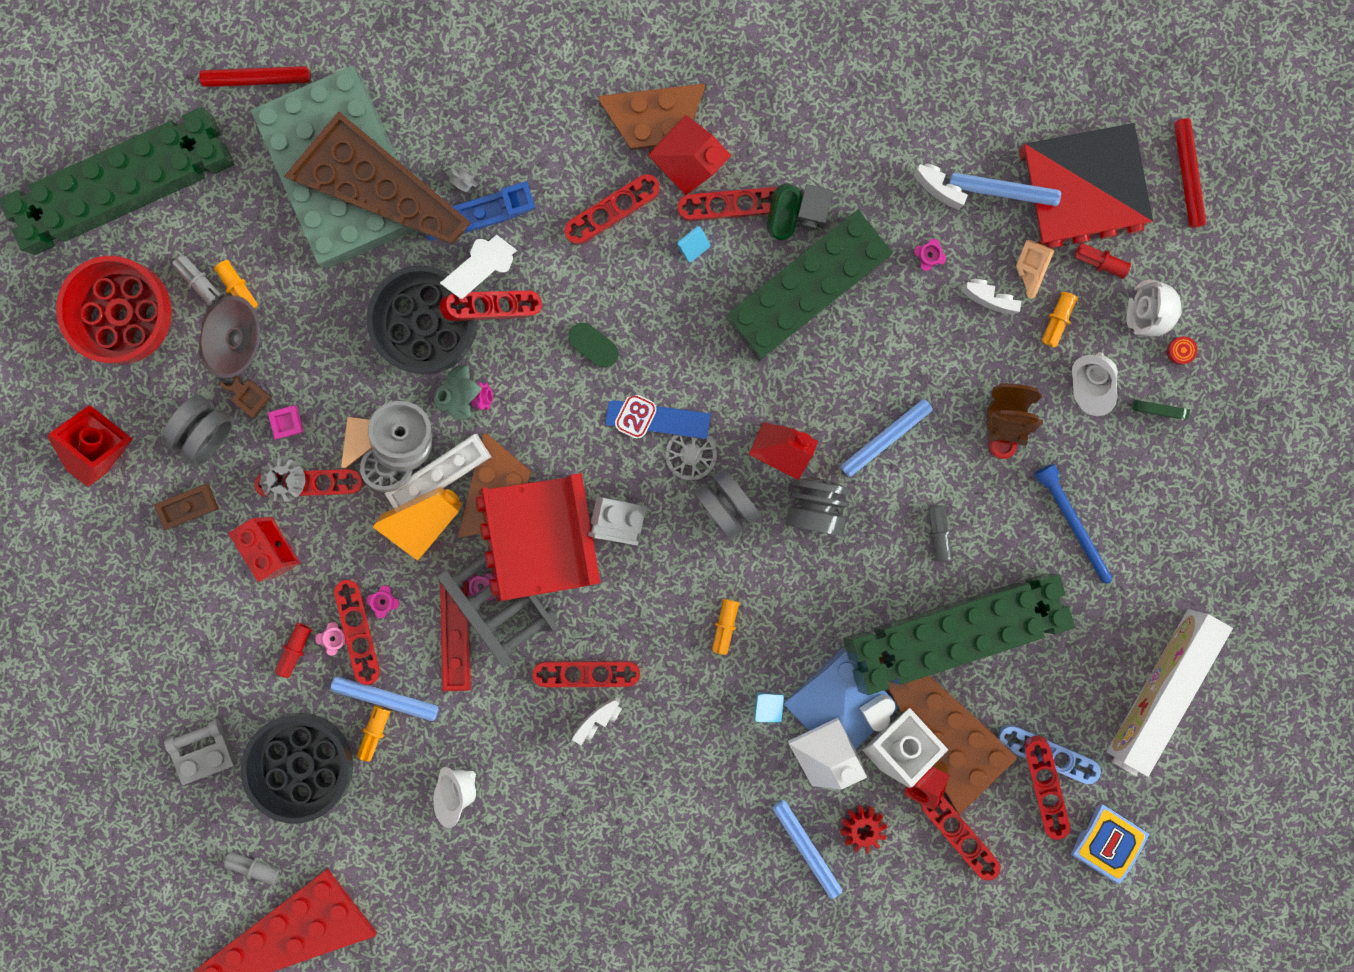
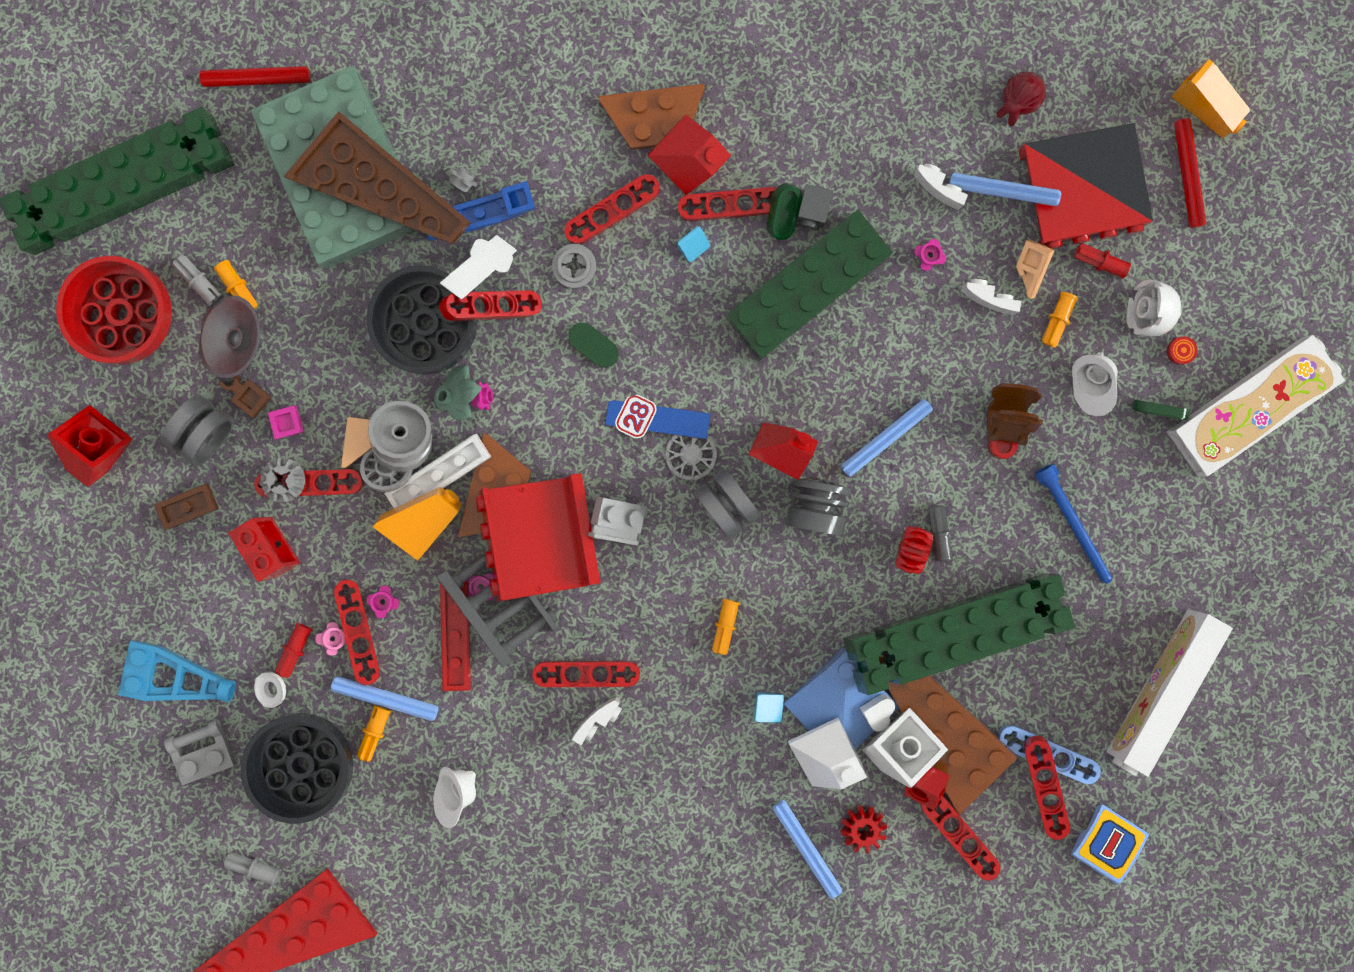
none -> dark azure plate [118,640,236,703]
none -> white piece [254,672,286,708]
none -> light grey gear [552,244,597,289]
none -> red gear [895,526,933,575]
none -> dark red piece [997,71,1046,127]
none -> brick [1167,335,1345,477]
none -> light orange slope [1171,59,1250,138]

